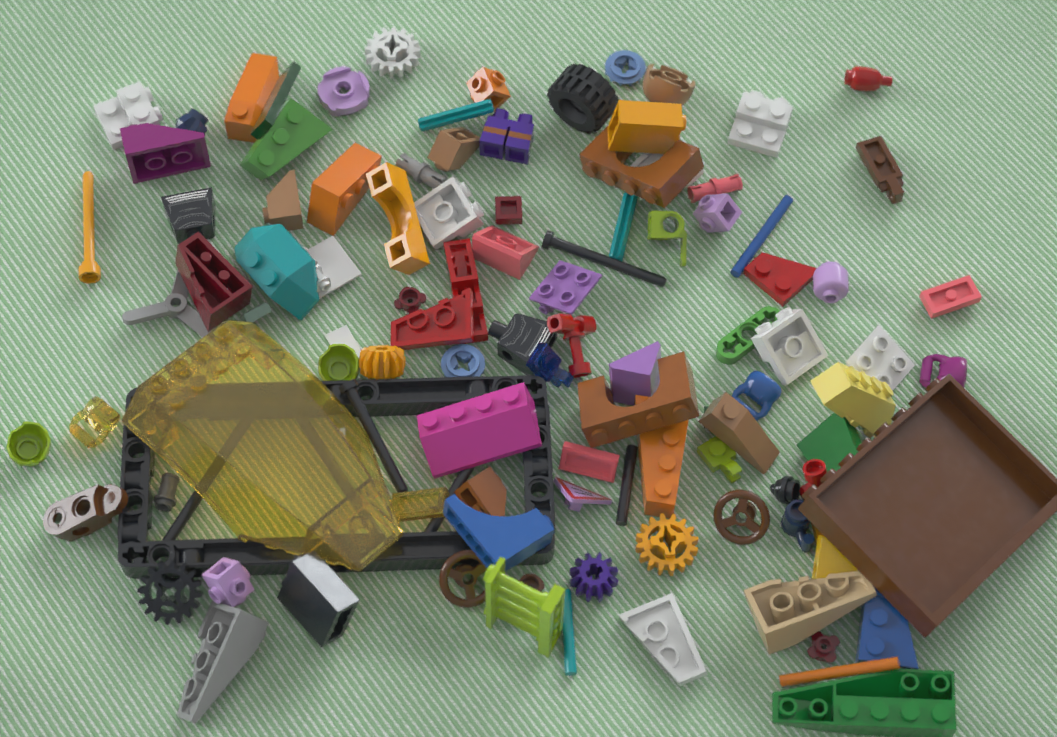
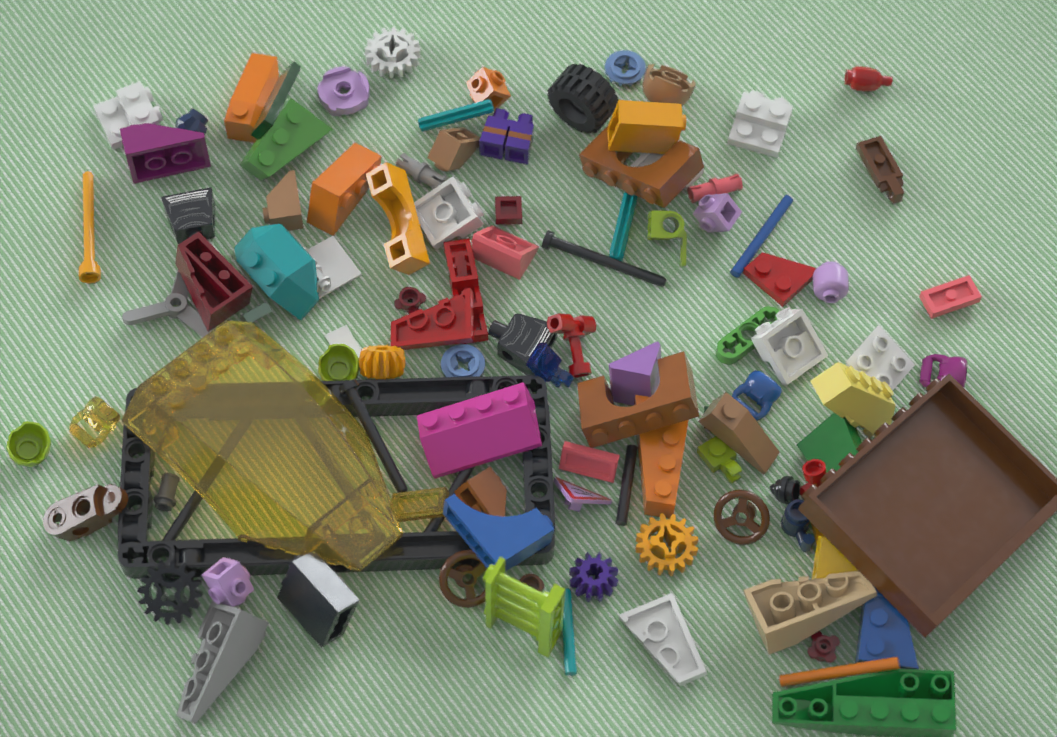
medium lavender hinge [529,260,603,315] -> none

